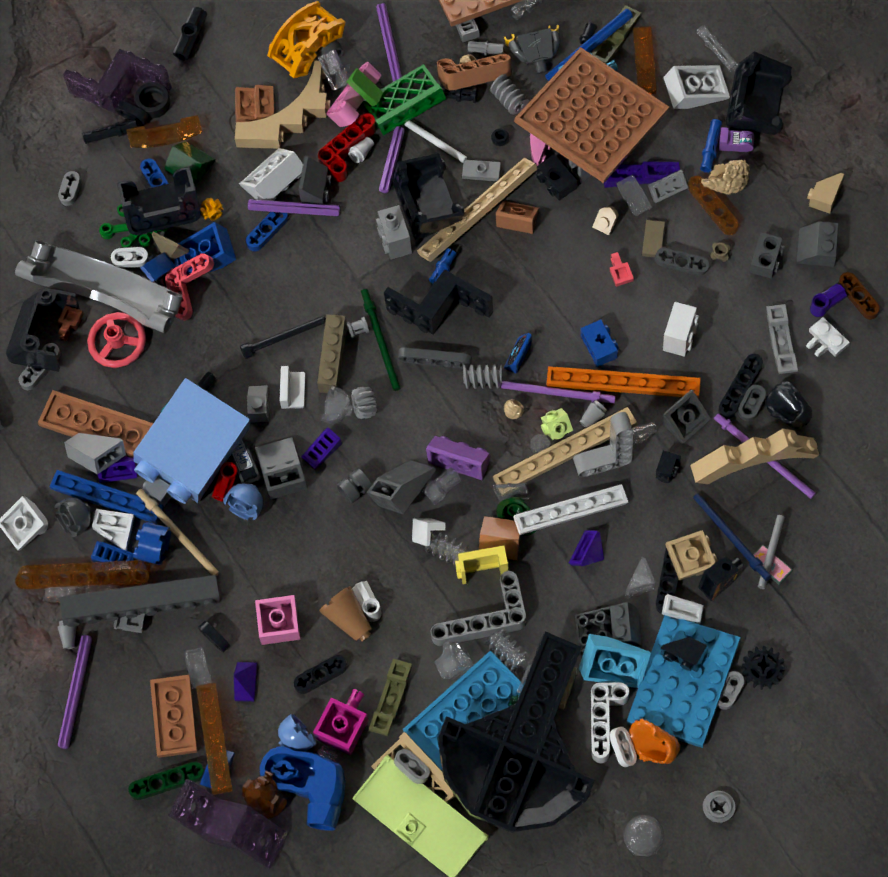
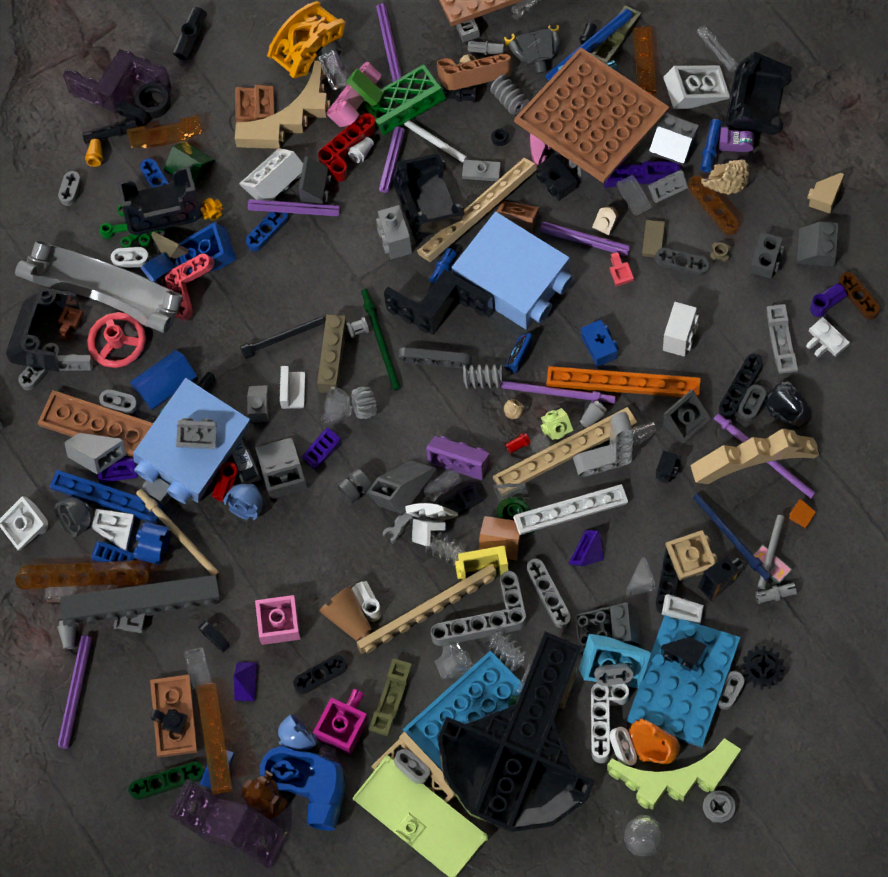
none -> light grey plate [56,354,93,371]
none -> light orange cone [85,139,103,167]
none -> light grey plate [99,390,137,415]
none -> blue slope [130,350,198,410]
none -> black plate [150,709,188,735]
none -> light grey bracket [176,418,217,450]
none -> tan plate [357,564,496,654]
none -> light grey plate [383,512,413,544]
none -> white slope [405,503,458,521]
none -> black slope [438,484,483,520]
none -> light blue brick [452,211,574,330]
none -> red pin [505,433,531,454]
none -> light grey beam [527,559,571,628]
none -> medium lavender axle [540,222,630,256]
none -> light grey beam [594,663,633,686]
none -> yellowish green arch [607,738,741,810]
none -> slope [649,114,699,165]
none -> light grey pin [755,582,797,604]
none -> orange slope [789,499,816,528]

